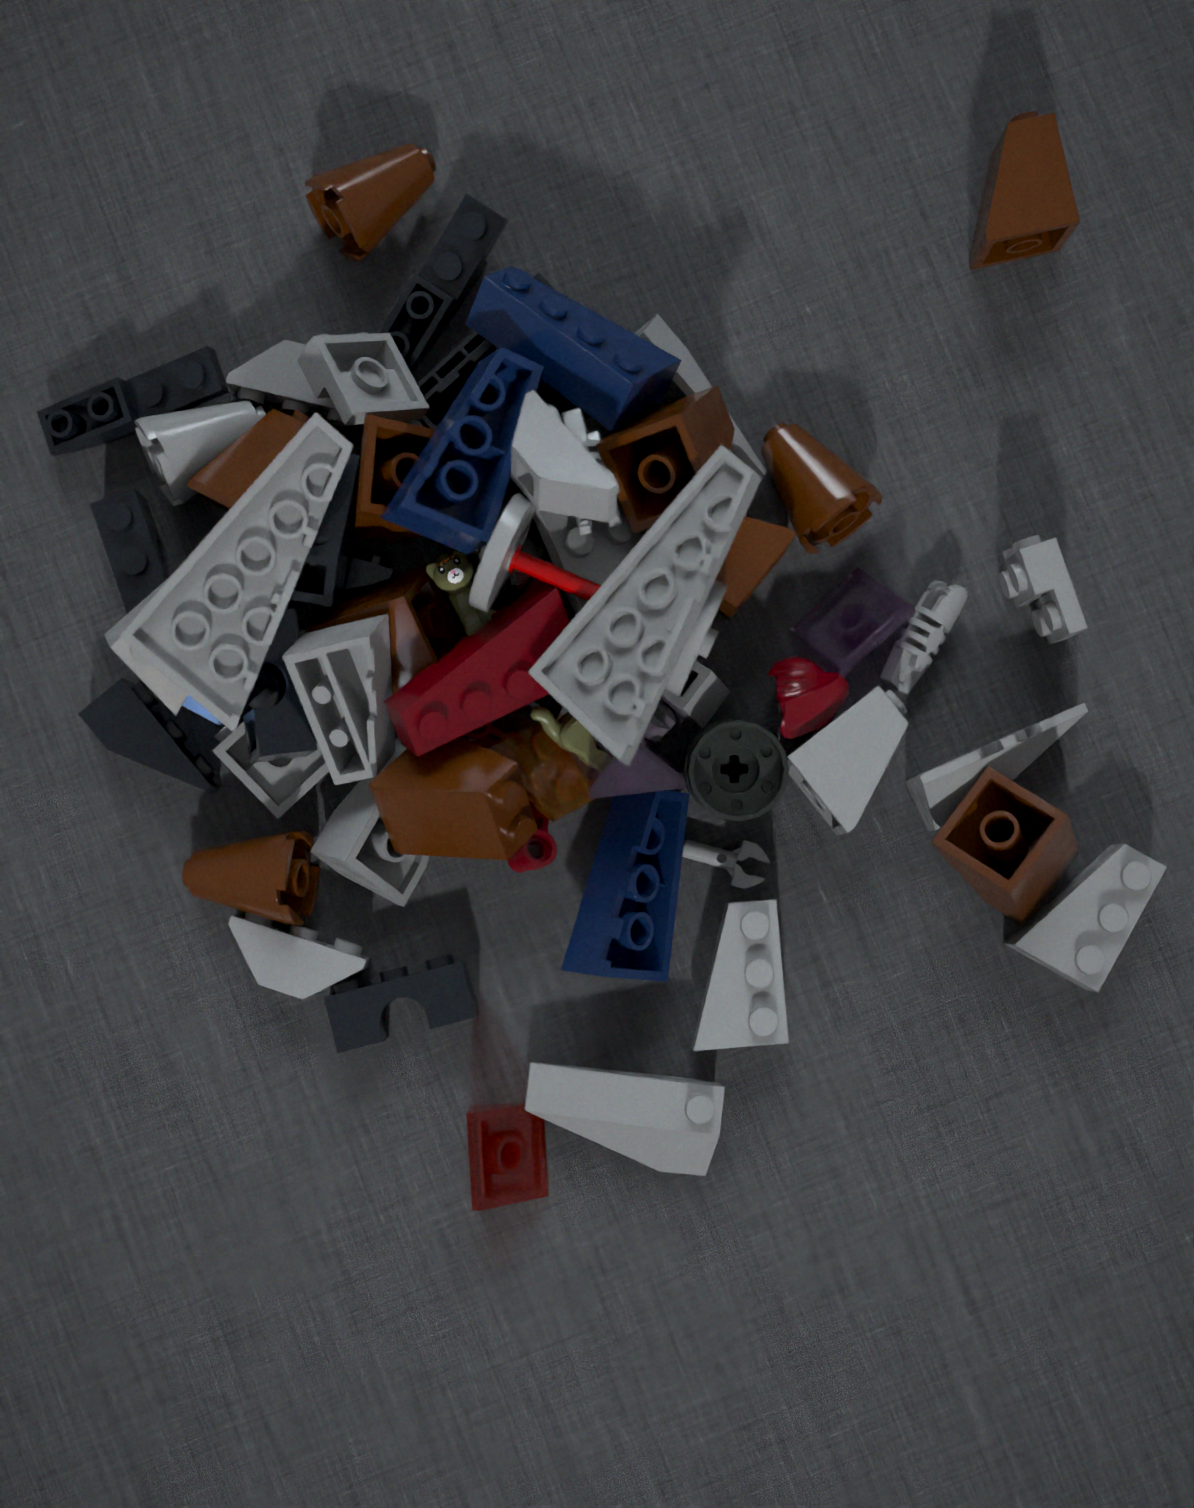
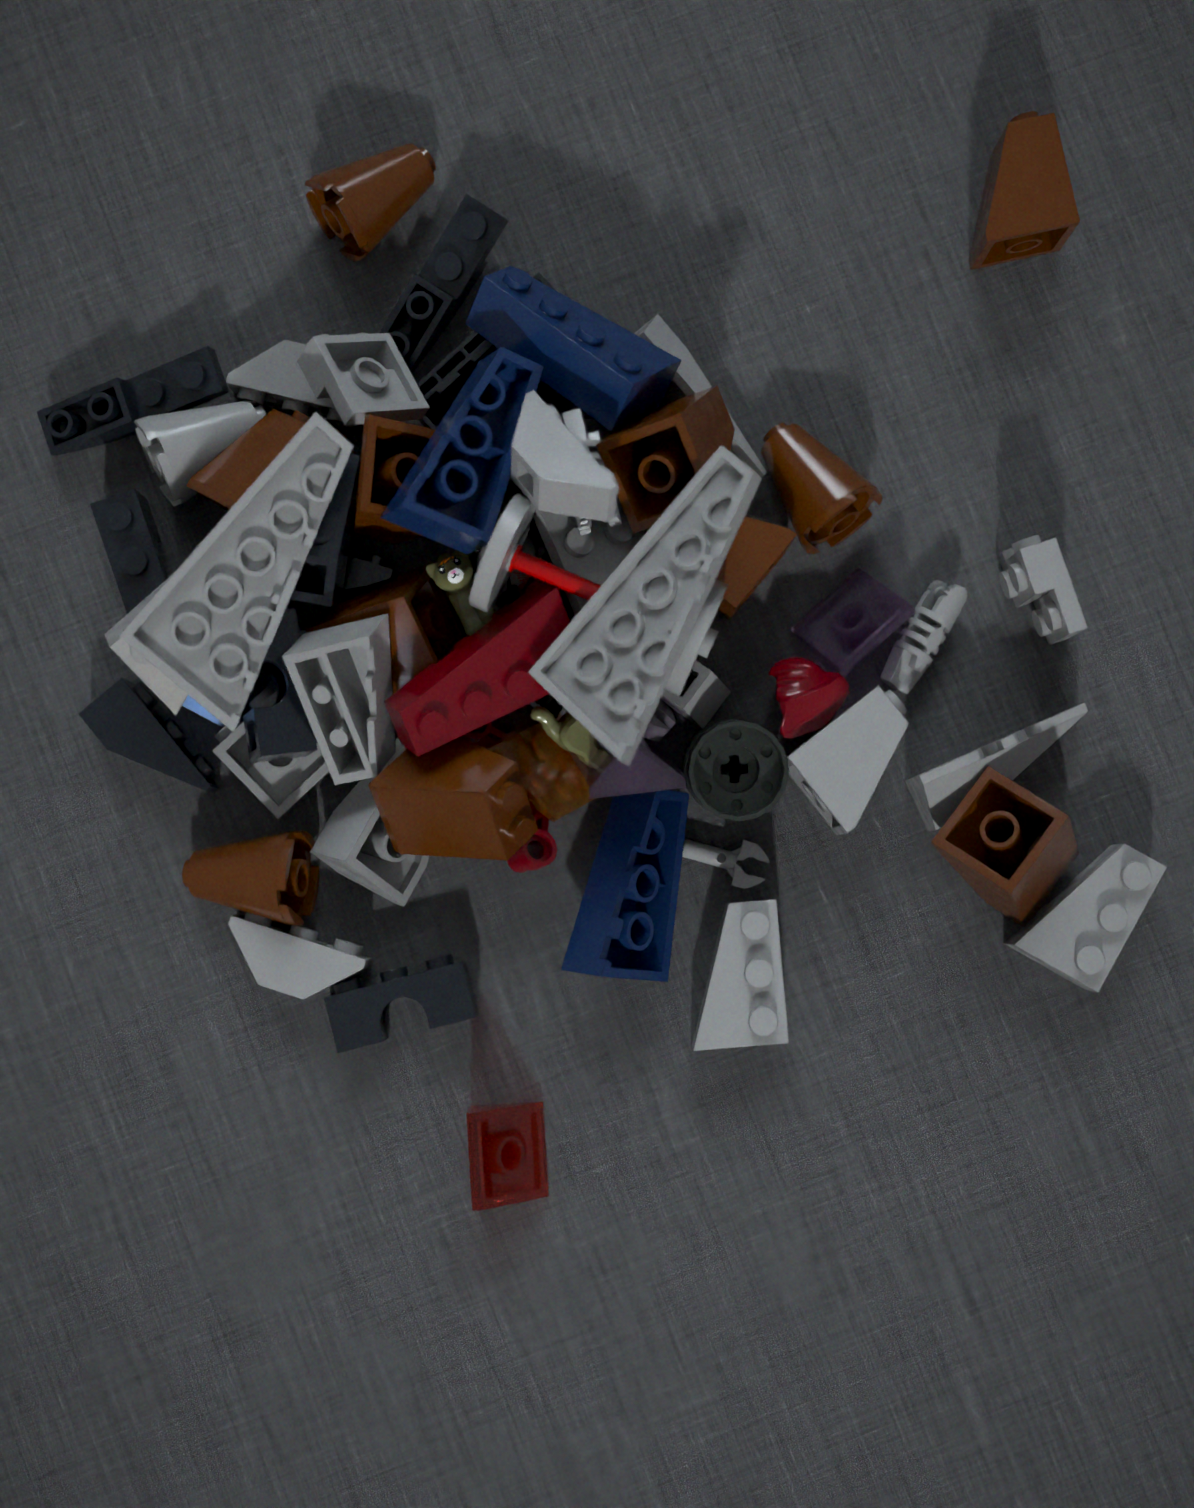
light grey wedge [524,1062,725,1176] -> none

